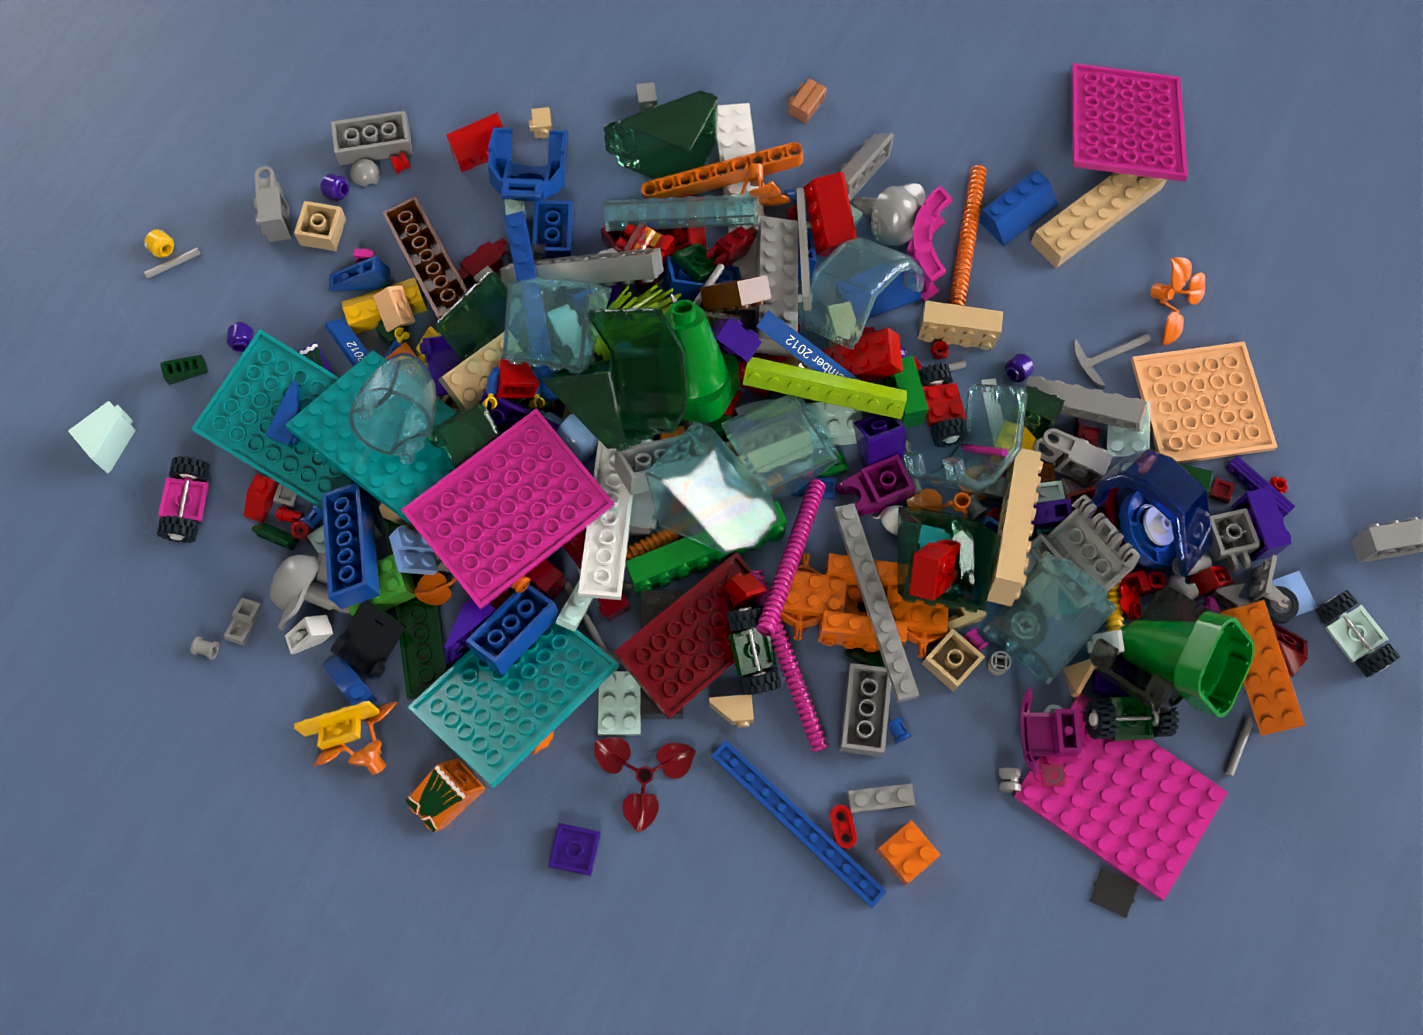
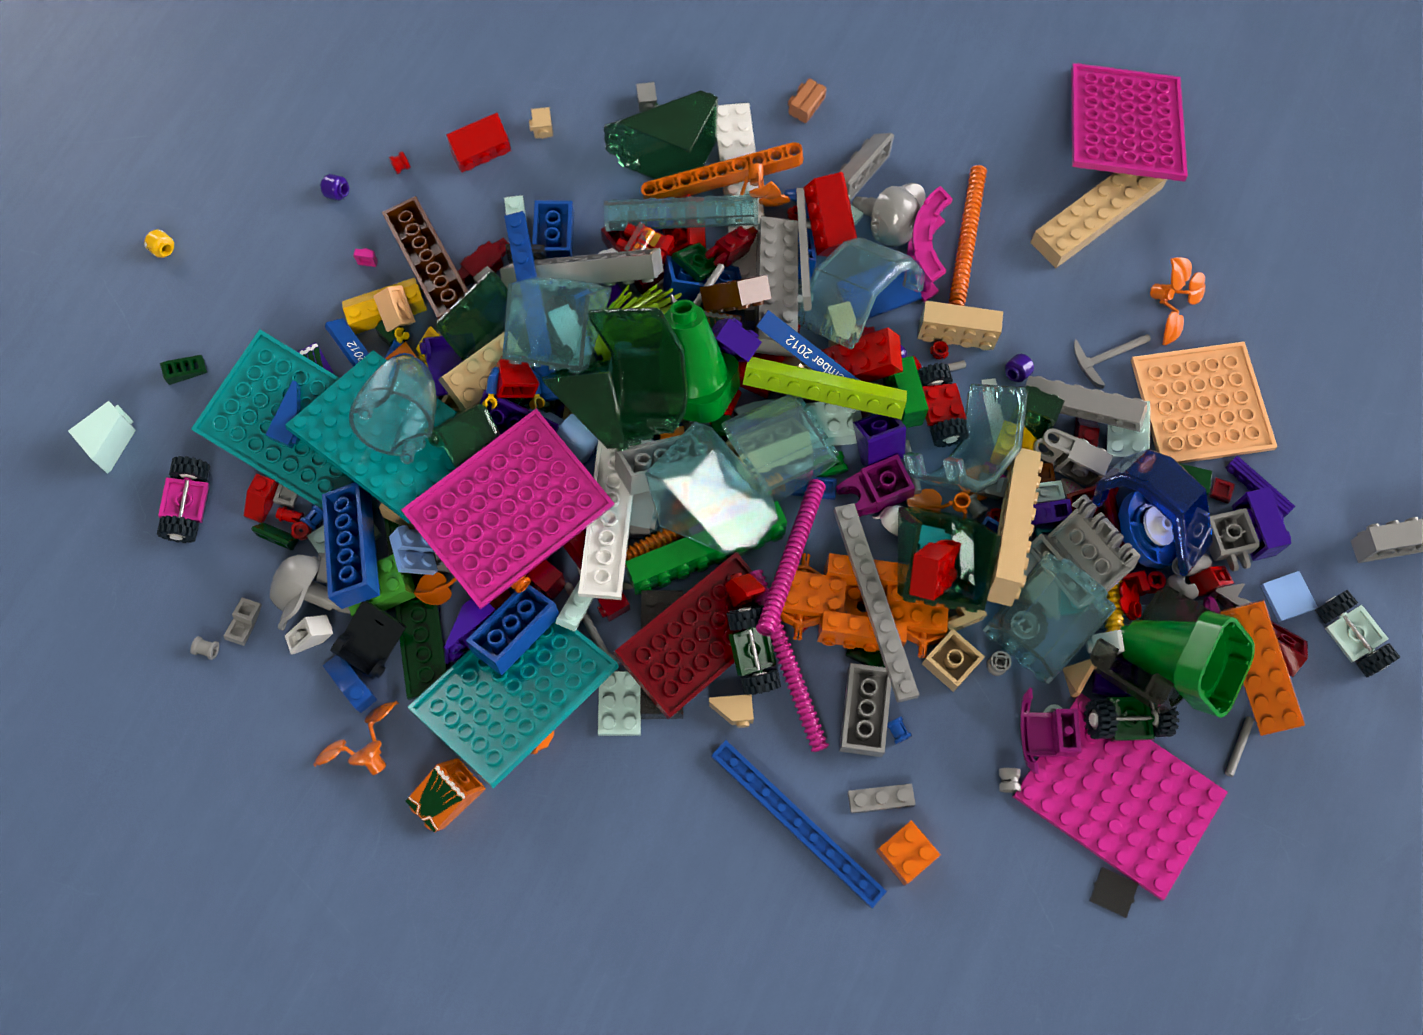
light grey bar [144,248,201,279] -> none
dark purple head [227,322,254,352] -> none
light grey brick [253,166,292,242] -> none
tan brick [294,201,346,251] -> none
yellow bracket [294,701,380,750] -> none
blue slope [329,256,390,291] -> none
light grey brick [331,110,413,166] -> none
light grey hair [350,159,381,187] -> none
blue piece [488,127,568,201] -> none
dark purple plate [548,823,601,876] -> none
dark red plant [594,737,696,832] -> none
red plate [829,805,857,849] -> none
dark pink bar [961,444,1008,457] -> none
dark pink bush [963,628,989,652] -> none
blue slope [979,169,1058,247] -> none
clear pink tile [1040,764,1066,787] -> none
plate [1249,555,1299,624] -> none
red plate [1269,476,1288,494] -> none

